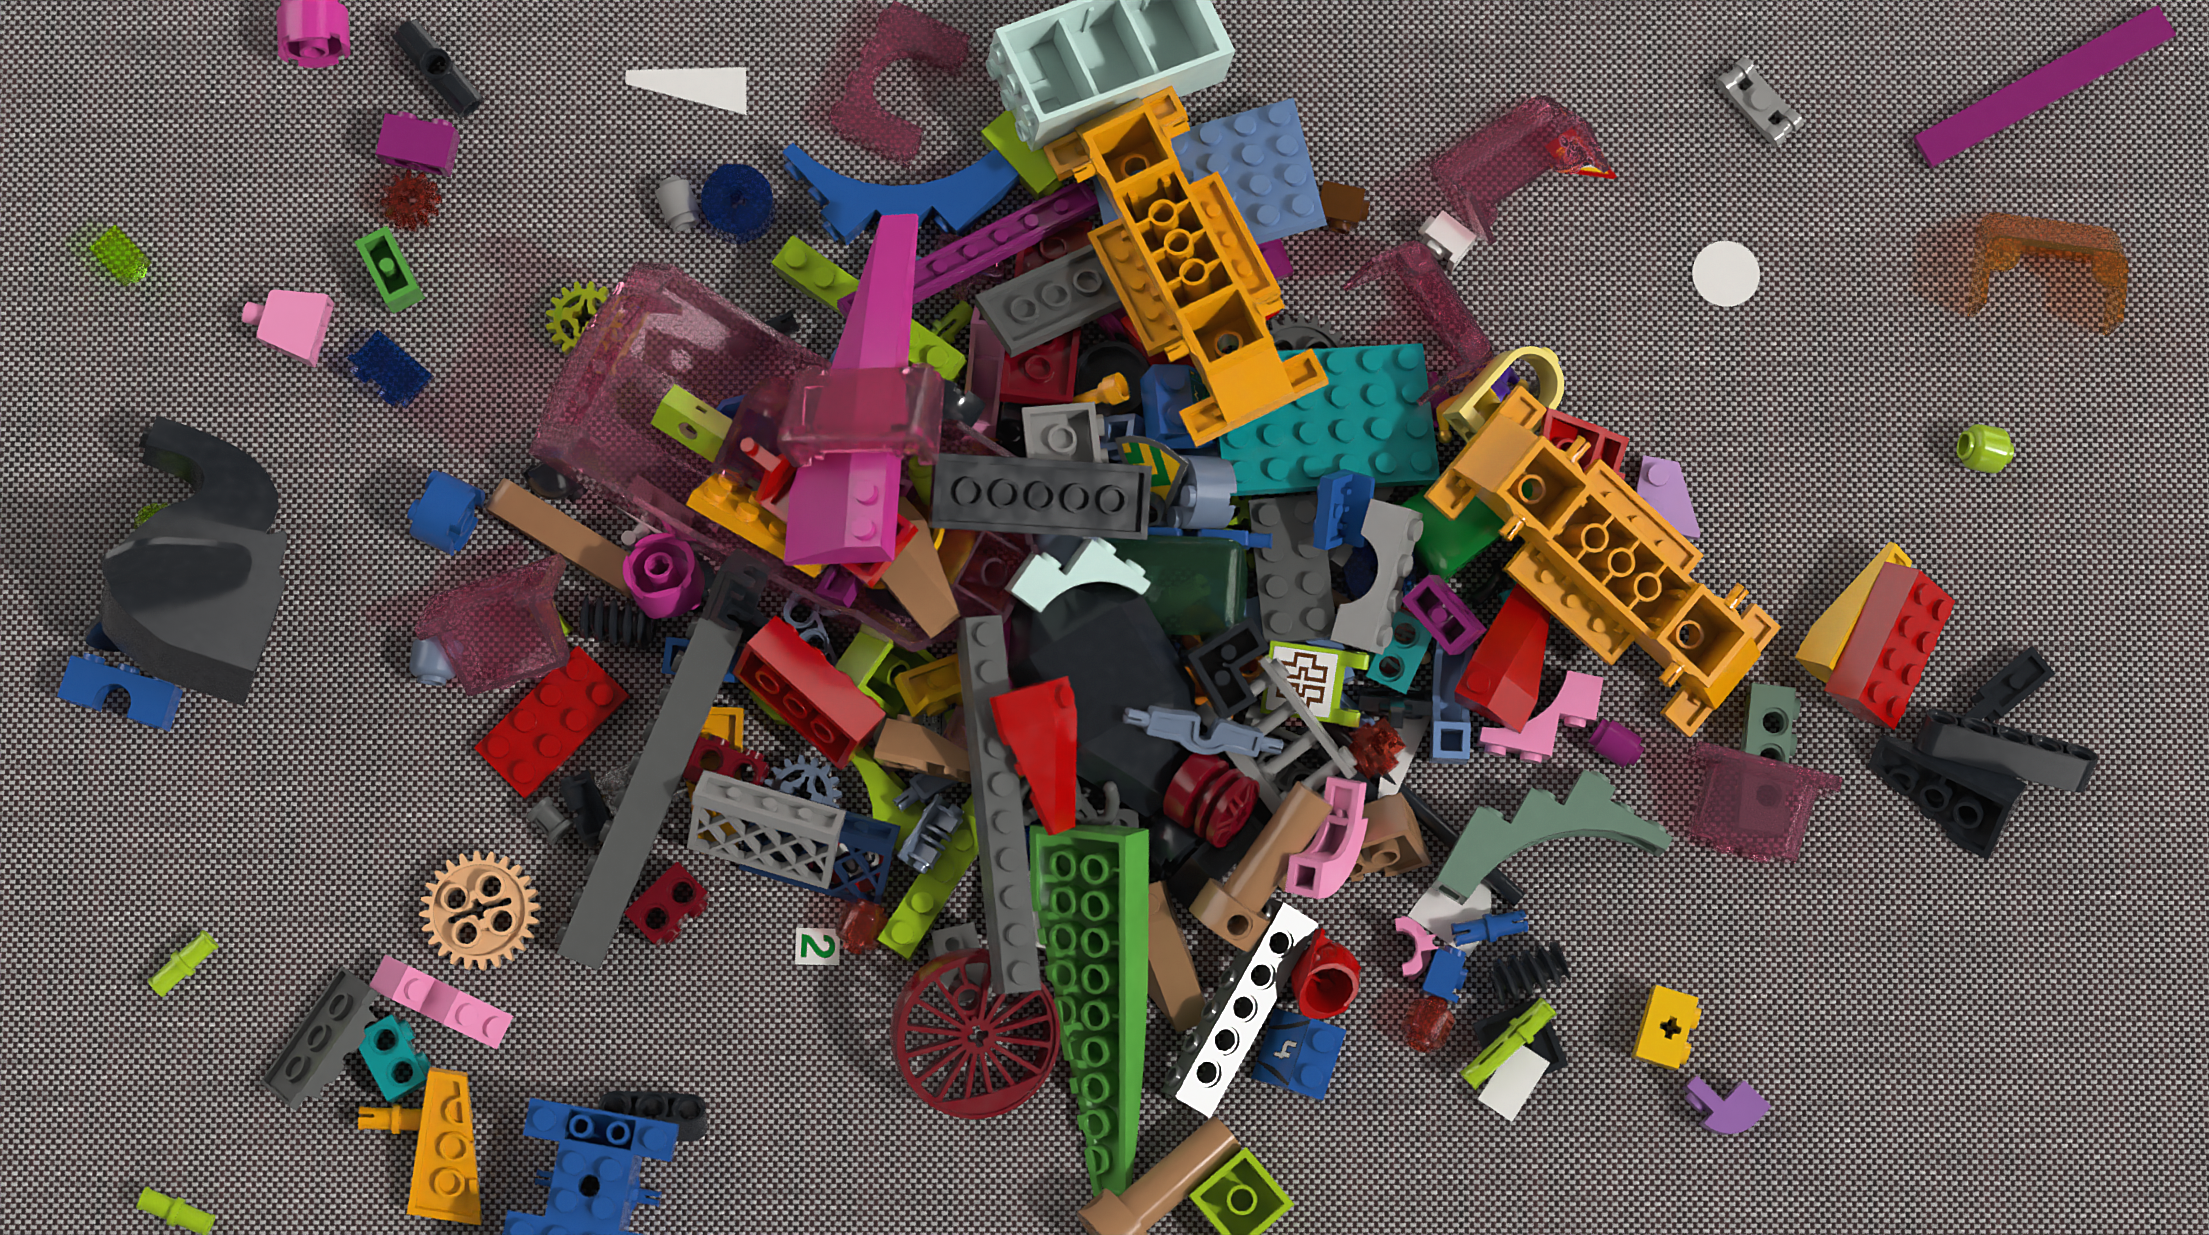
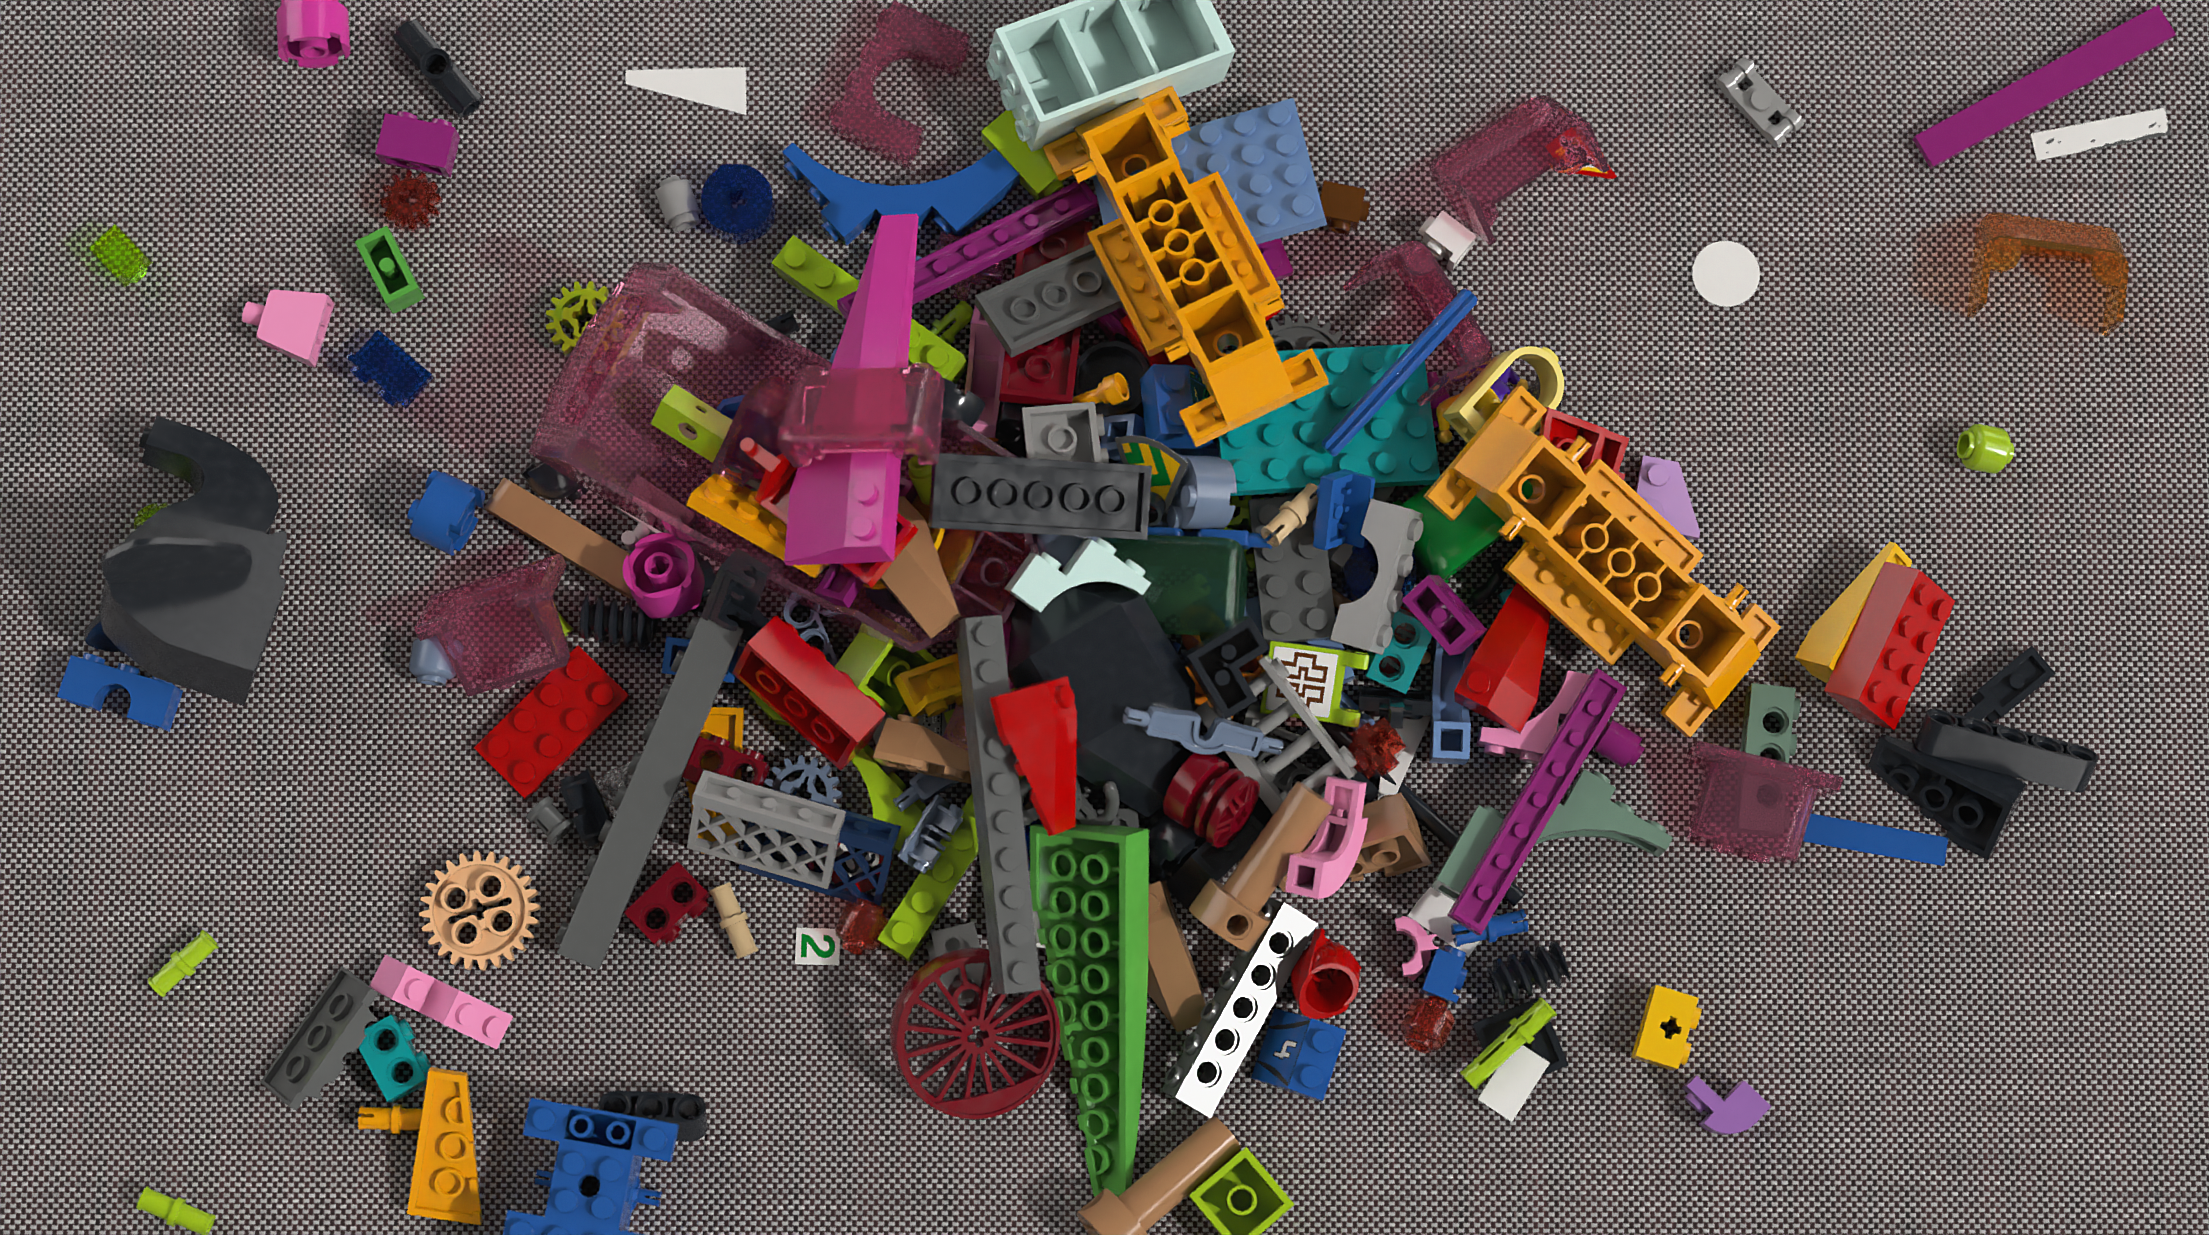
none -> tan pin [709,882,759,959]
none -> tan pin [1261,483,1318,547]
none -> blue axle [1321,288,1478,456]
none -> magenta tile [1447,668,1627,935]
none -> blue sticker [1803,813,1948,866]
none -> white sticker [2030,108,2171,161]

